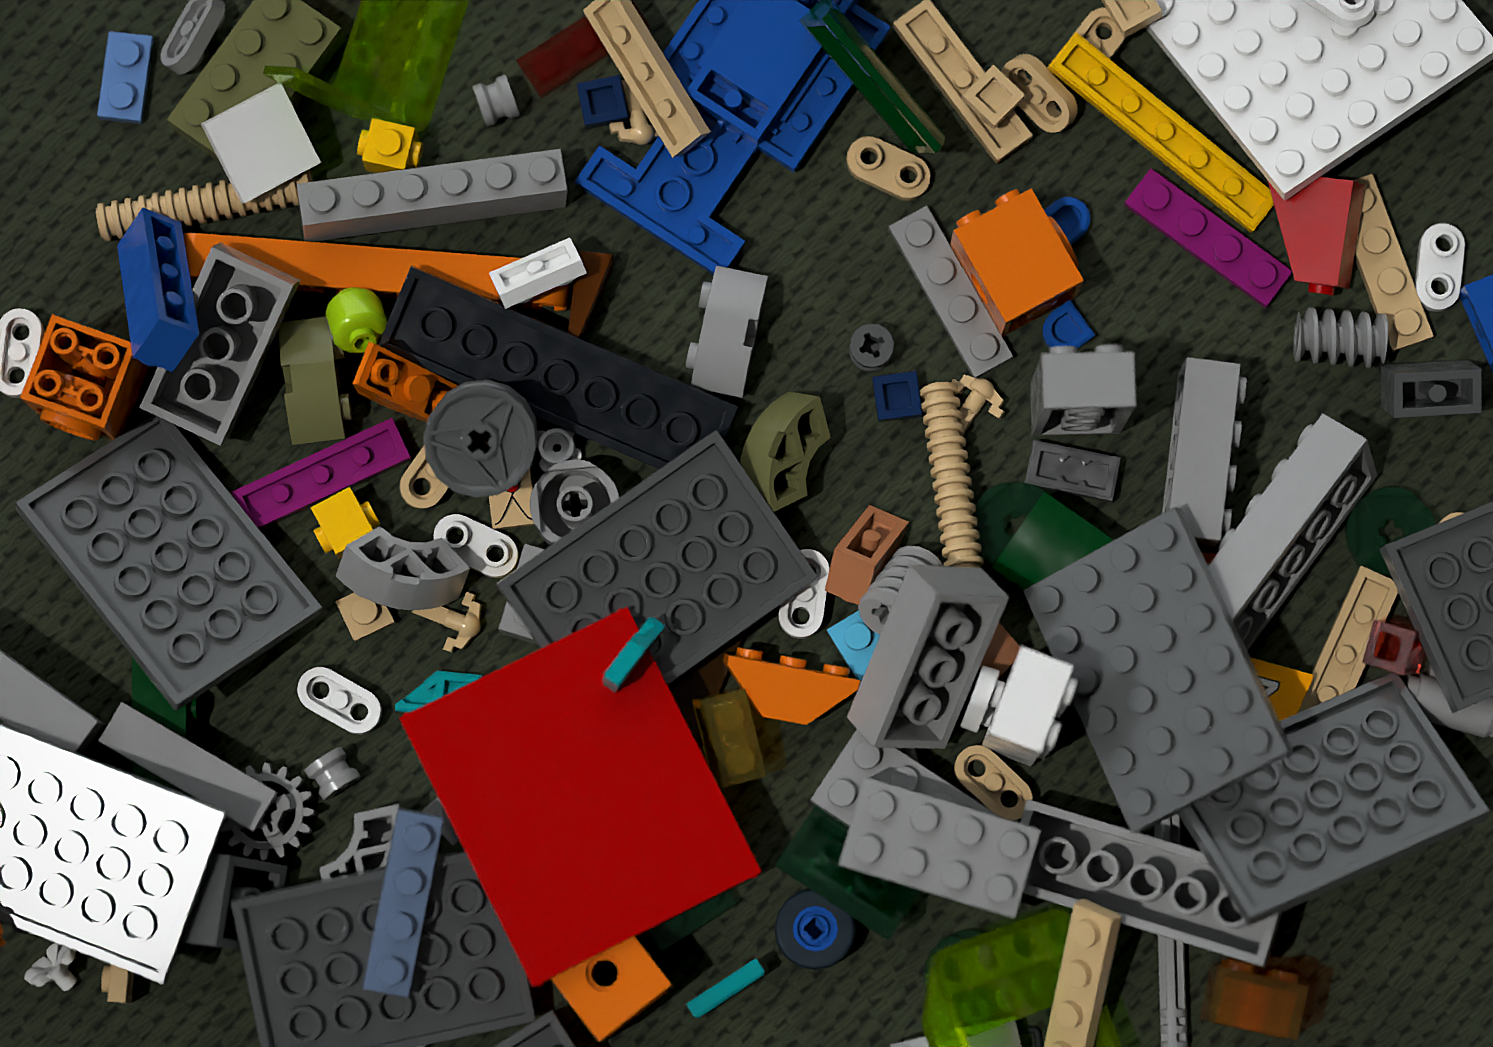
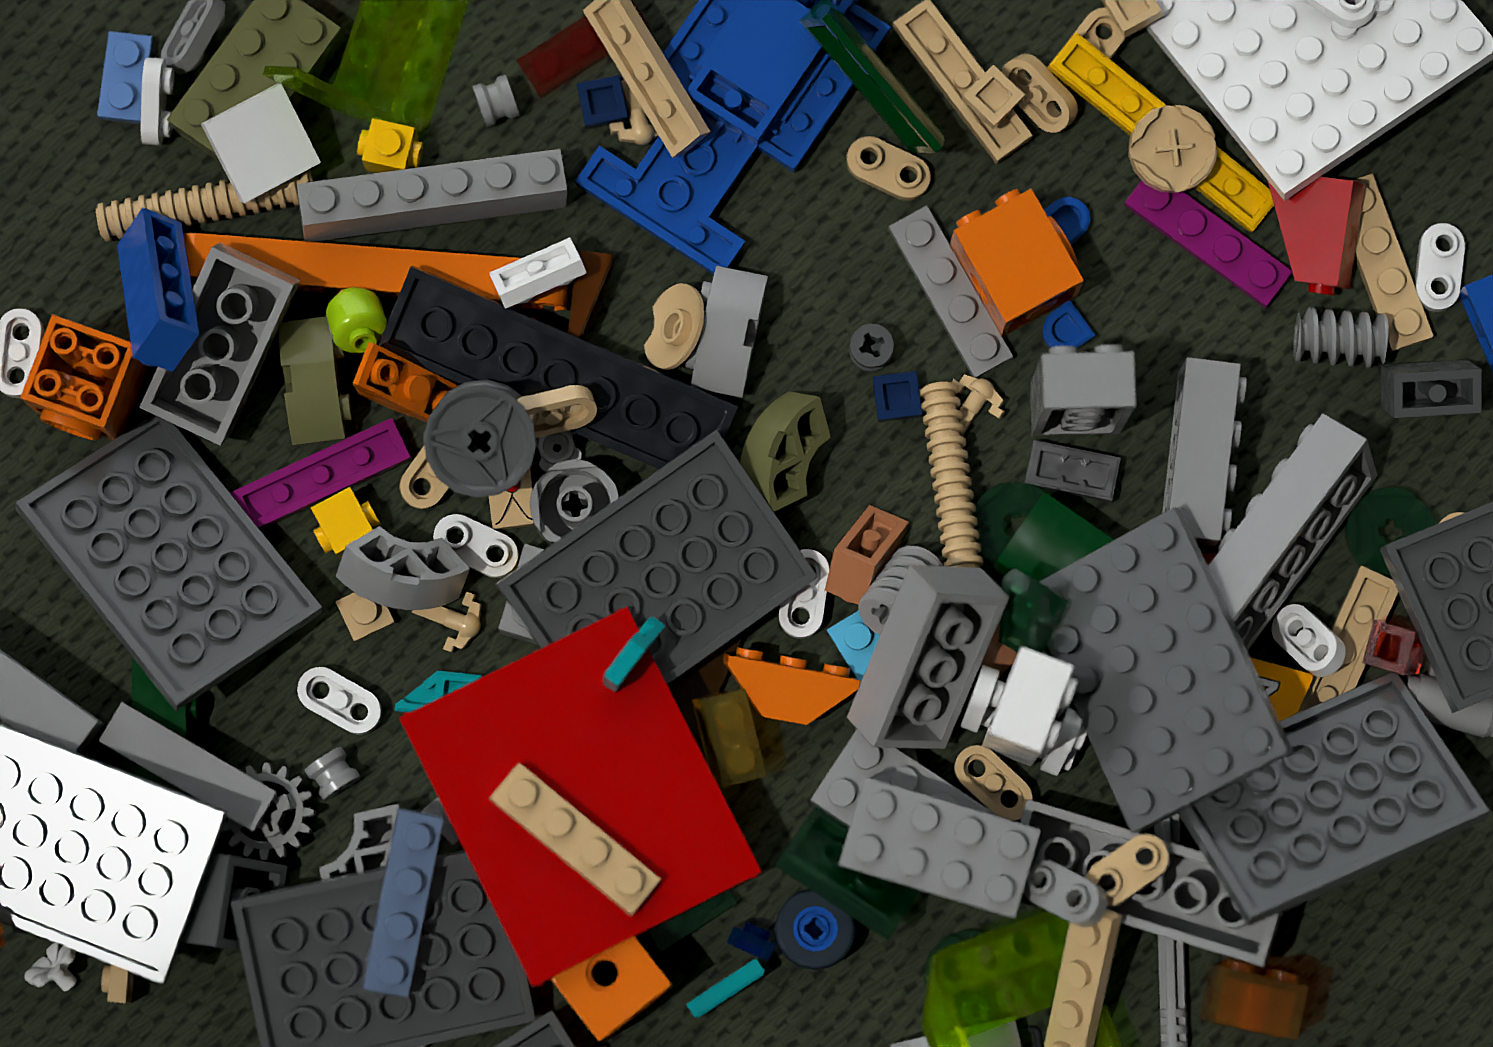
none -> white plate [141,57,174,145]
none -> tan plate [489,763,660,916]
none -> tan plate [517,385,597,438]
none -> tan dish [644,283,704,370]
none -> clear blue plate [727,922,775,962]
none -> clear green slope [999,568,1068,654]
none -> light grey plate [1024,860,1107,927]
none -> white plate [1040,707,1087,776]
none -> tan plate [1086,834,1170,907]
none -> tan tile [1128,105,1217,193]
none -> white plate [1272,604,1345,677]

